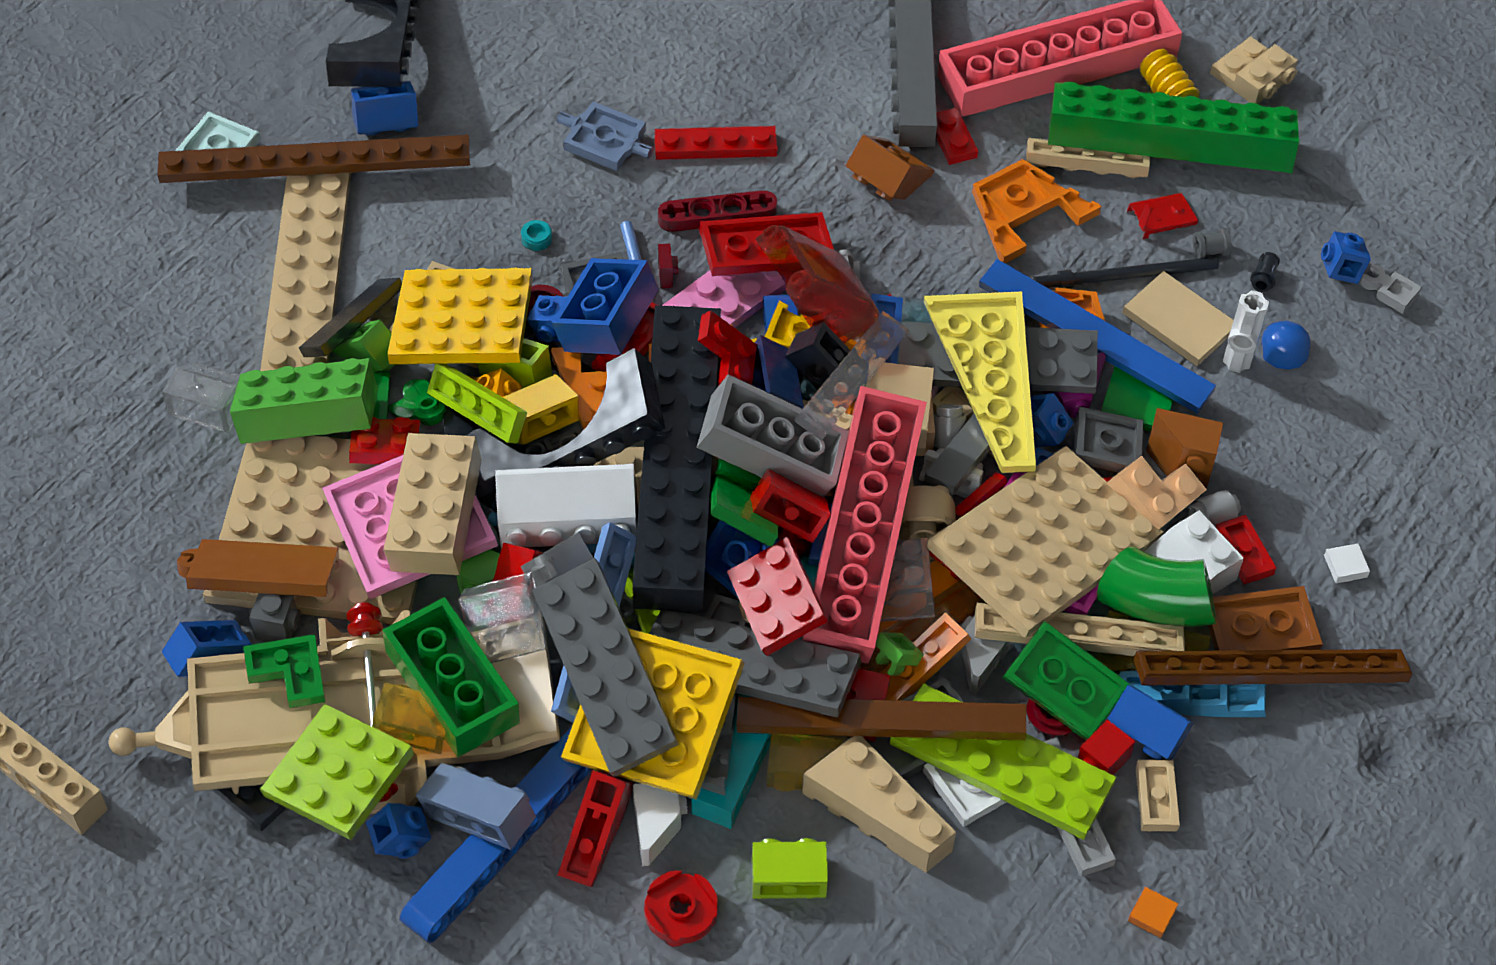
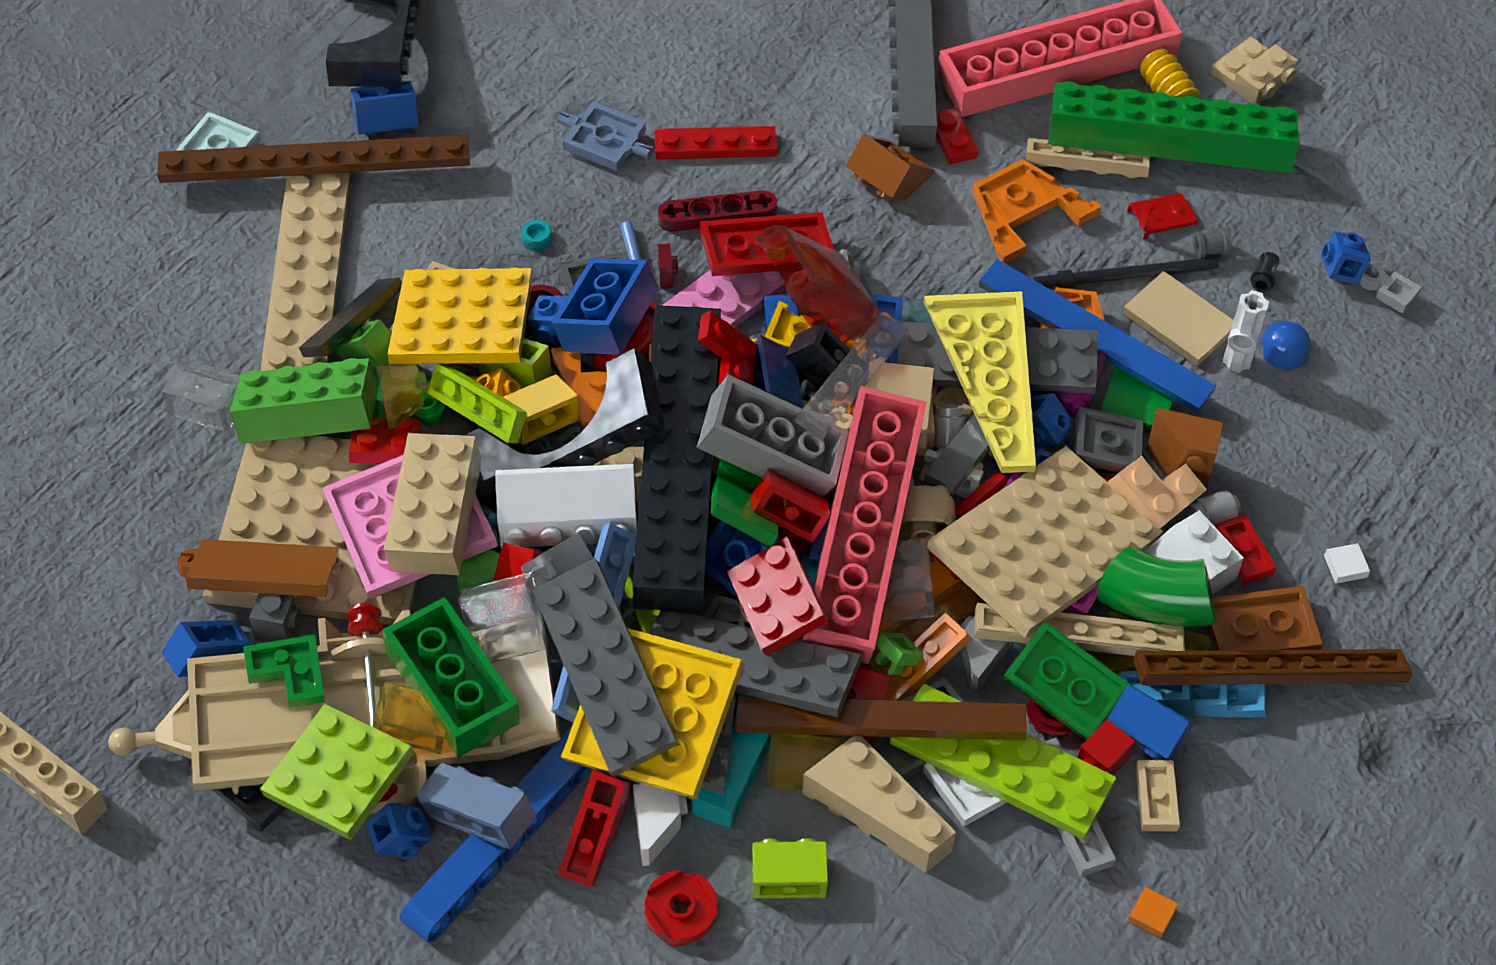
none -> clear yellow slope [376,364,428,429]

